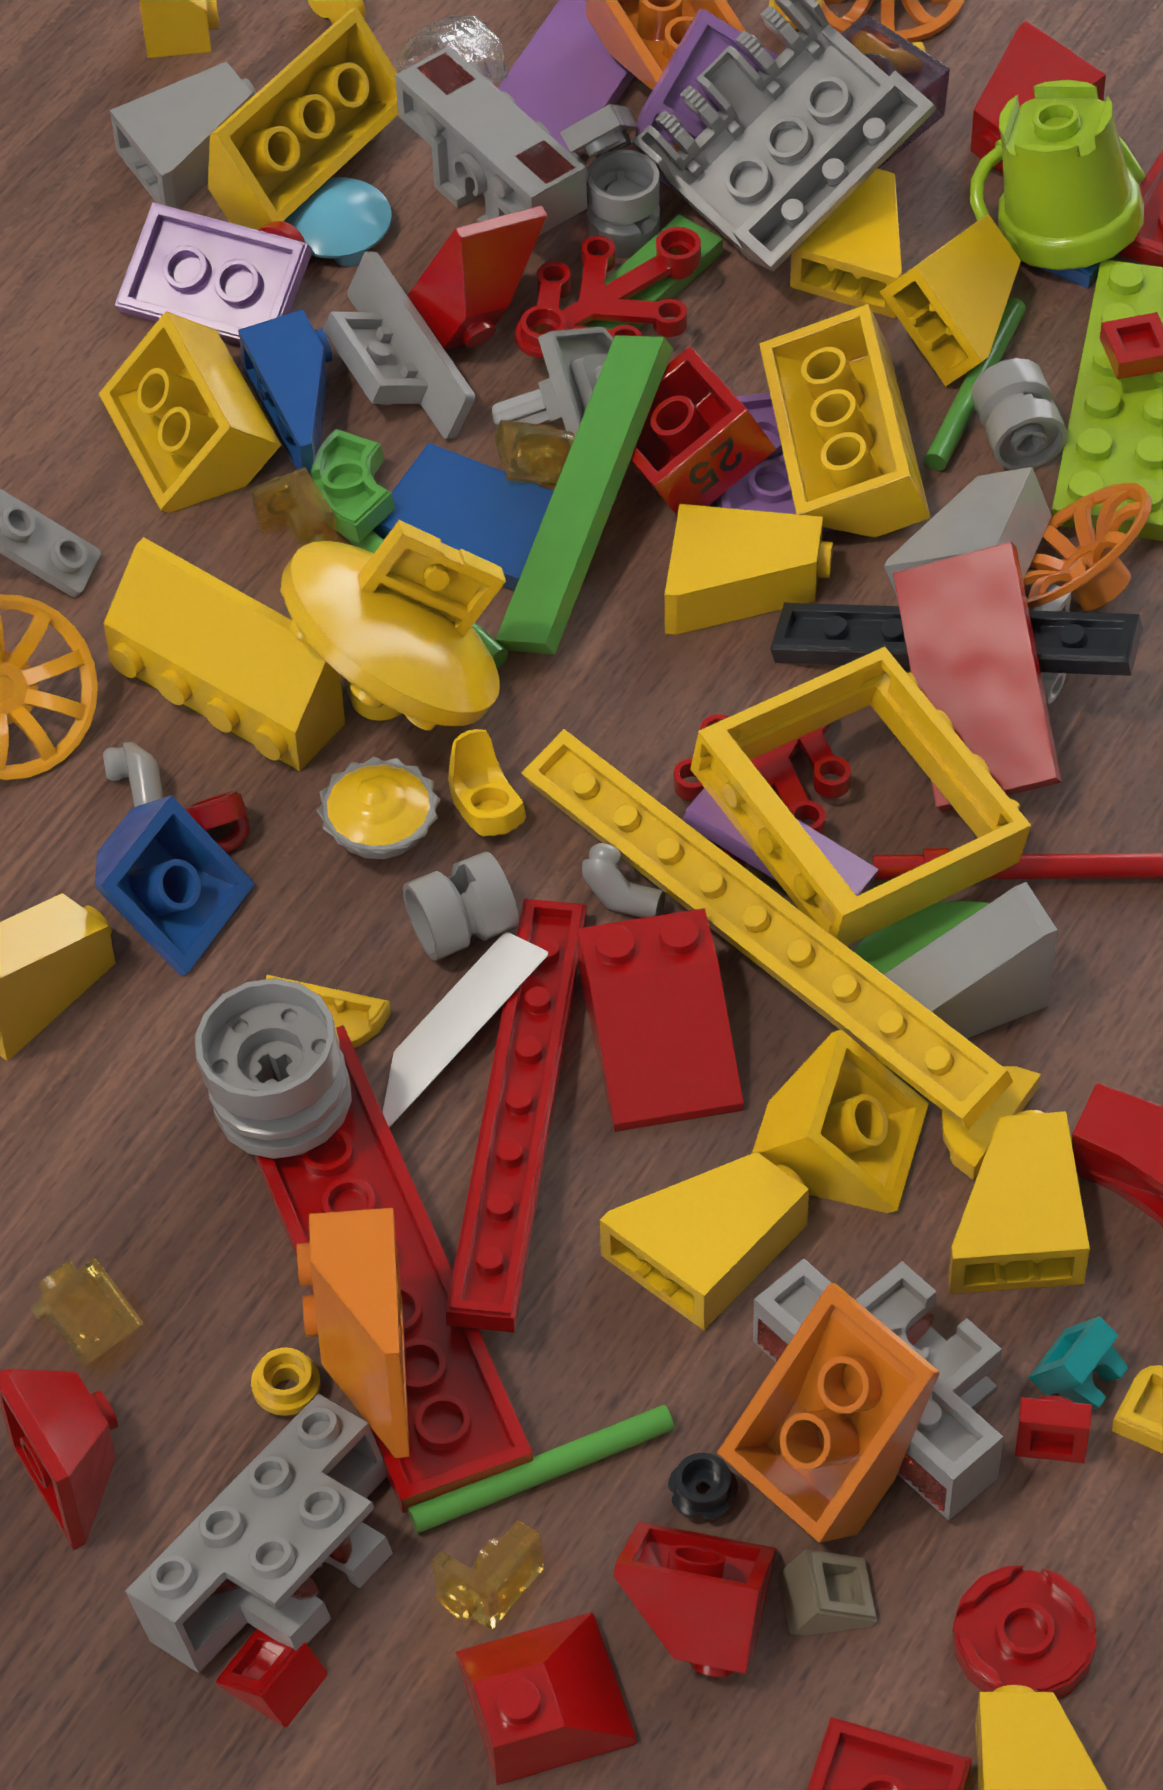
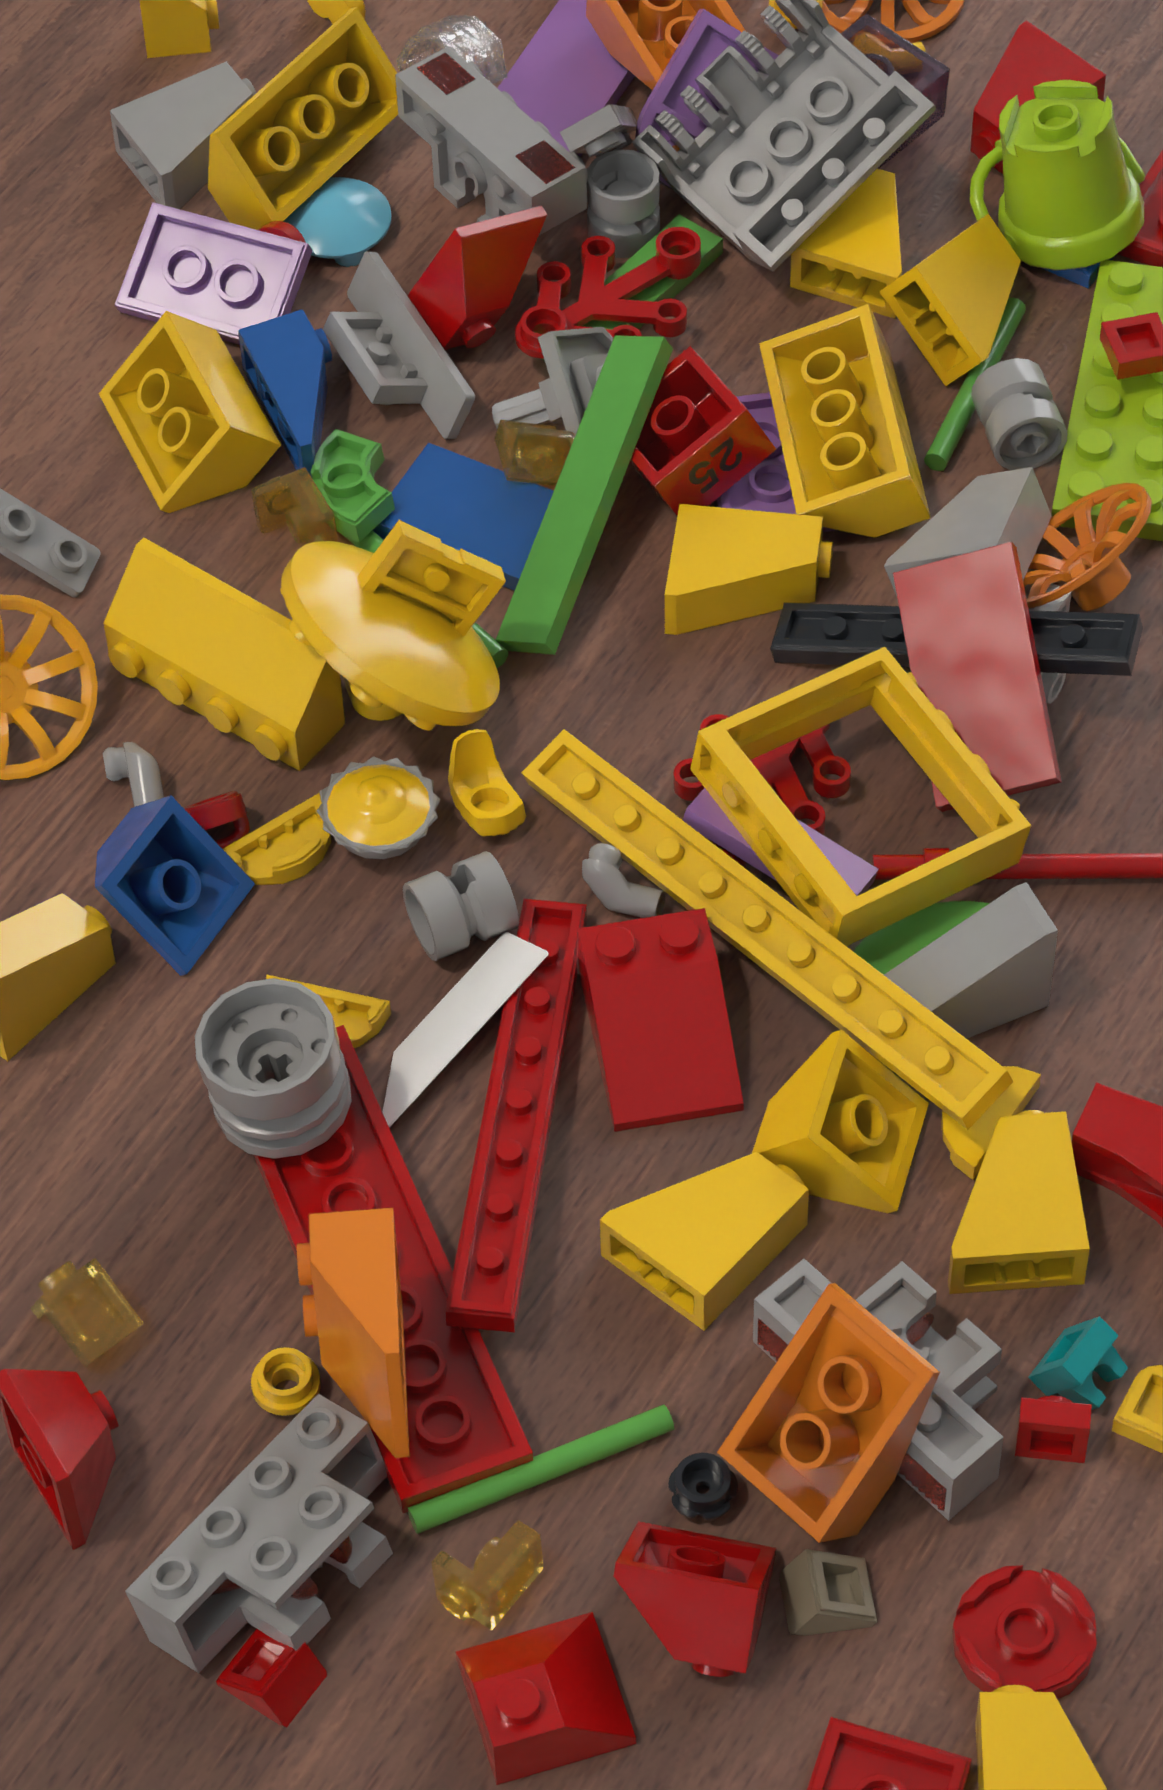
none -> yellow tile [223,793,331,885]

